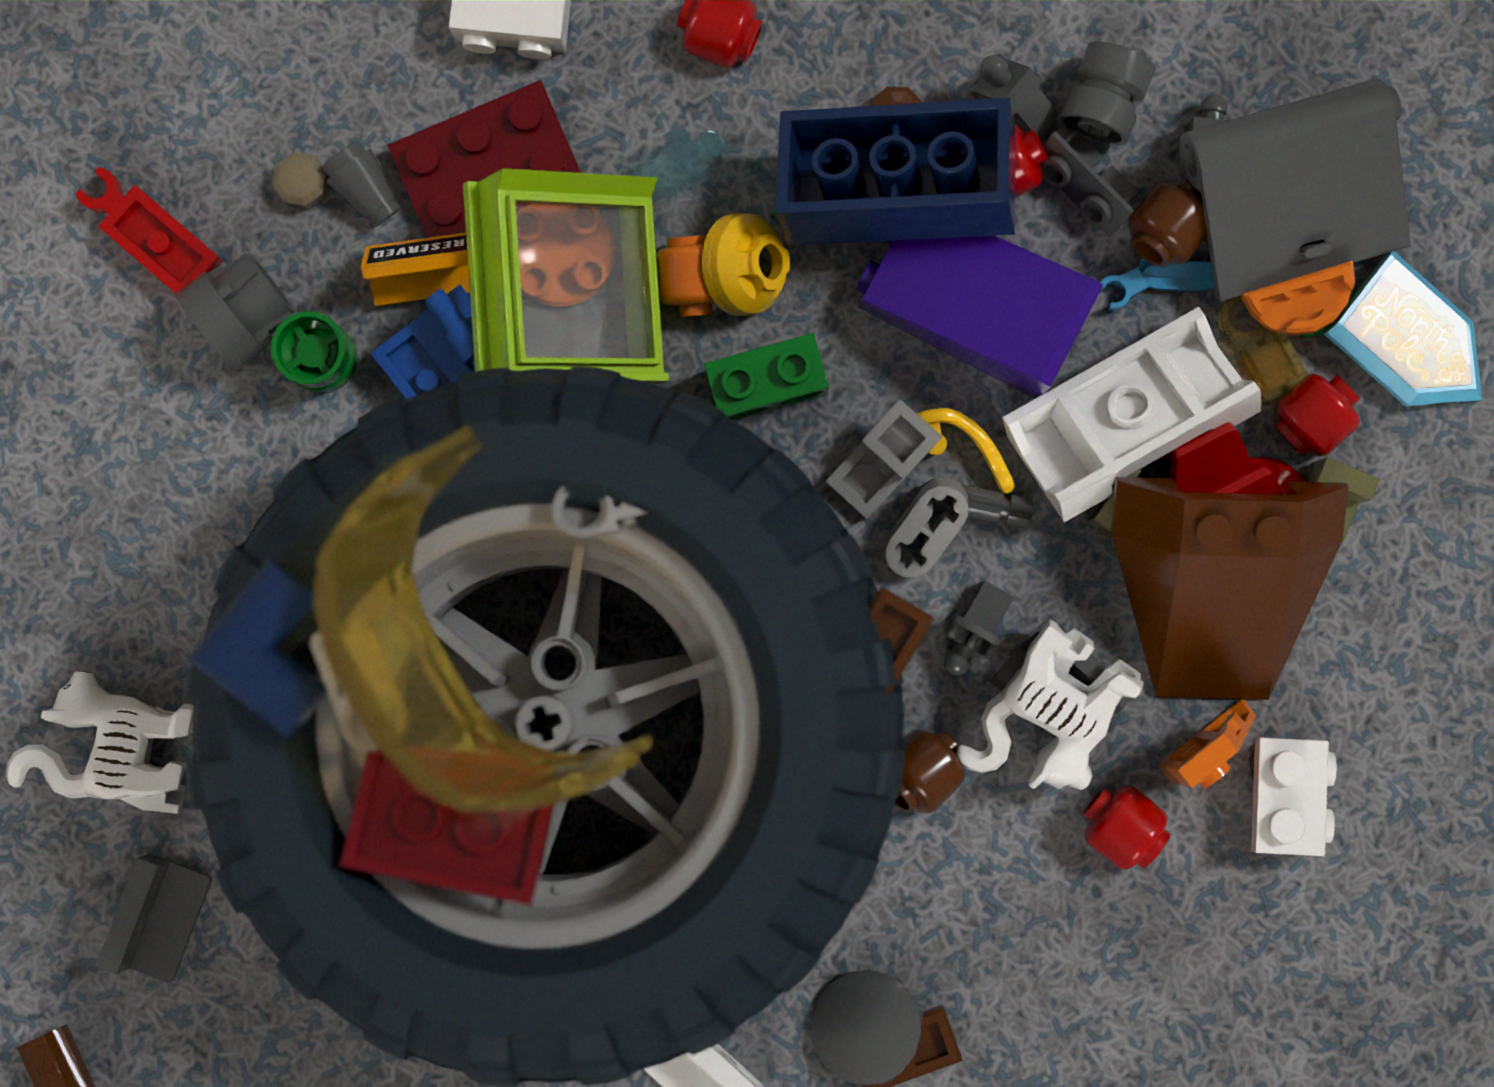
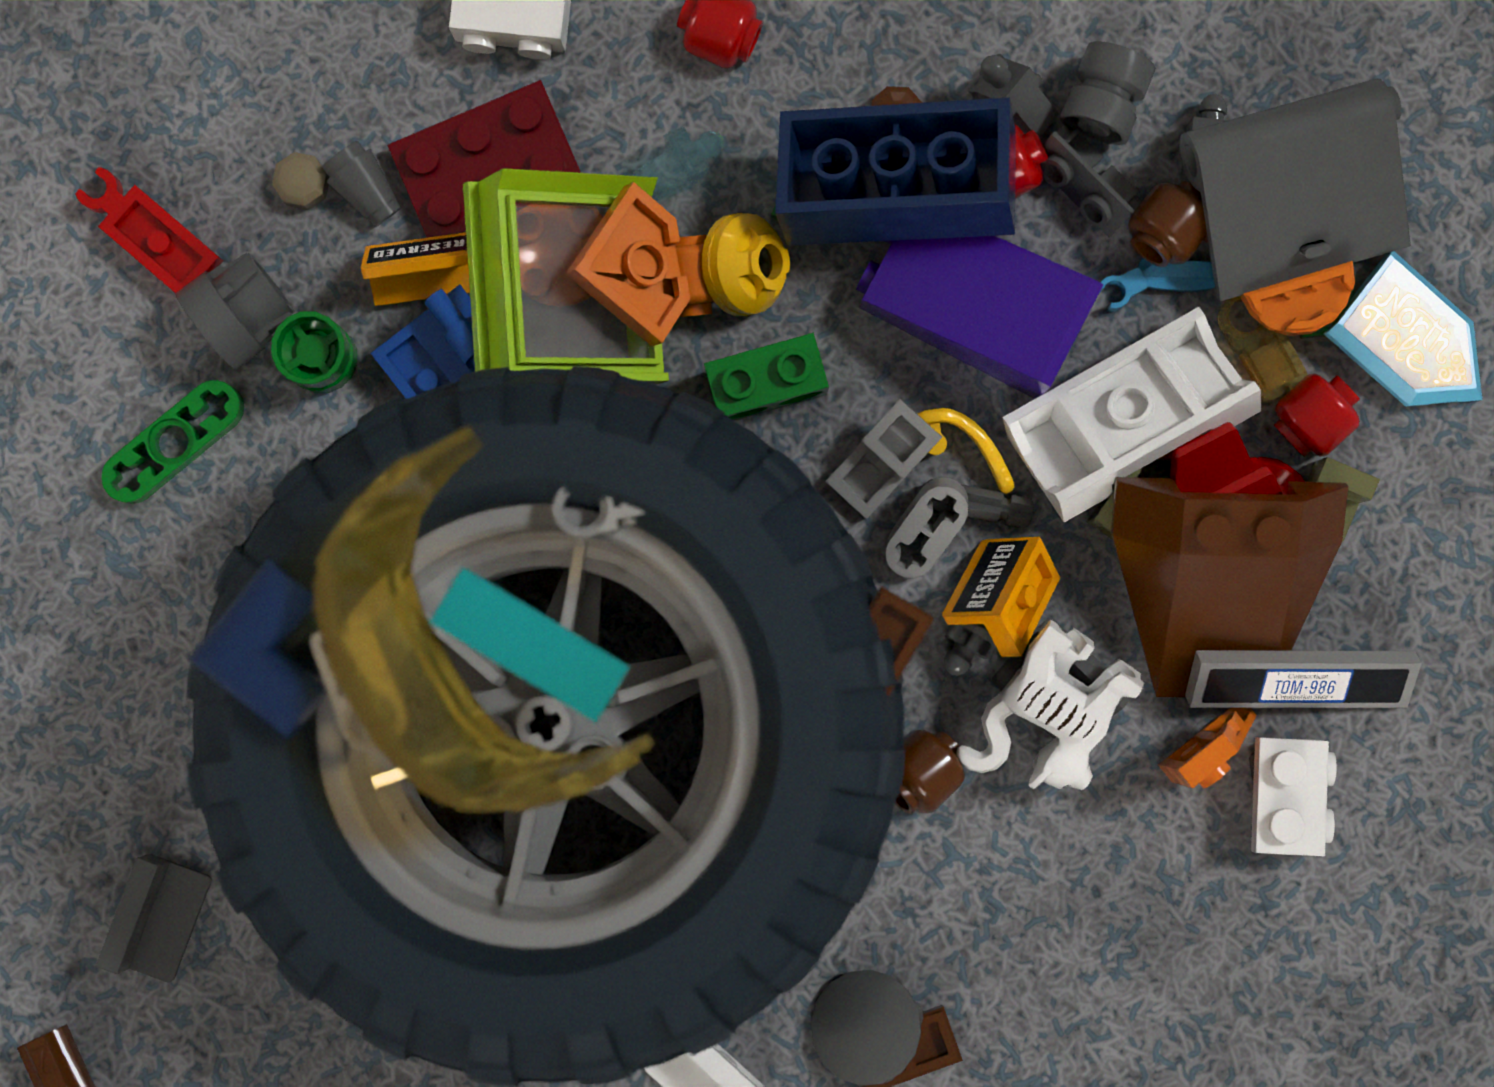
white animal [5,671,194,814] -> none
dark red plate [340,739,560,907] -> none
red head [1083,785,1171,870] -> none
none -> green beam [101,380,244,504]
none -> teal tile [429,567,631,723]
none -> orange plate [565,182,691,347]
none -> light orange panel [942,536,1061,657]
none -> tile [1185,650,1422,708]

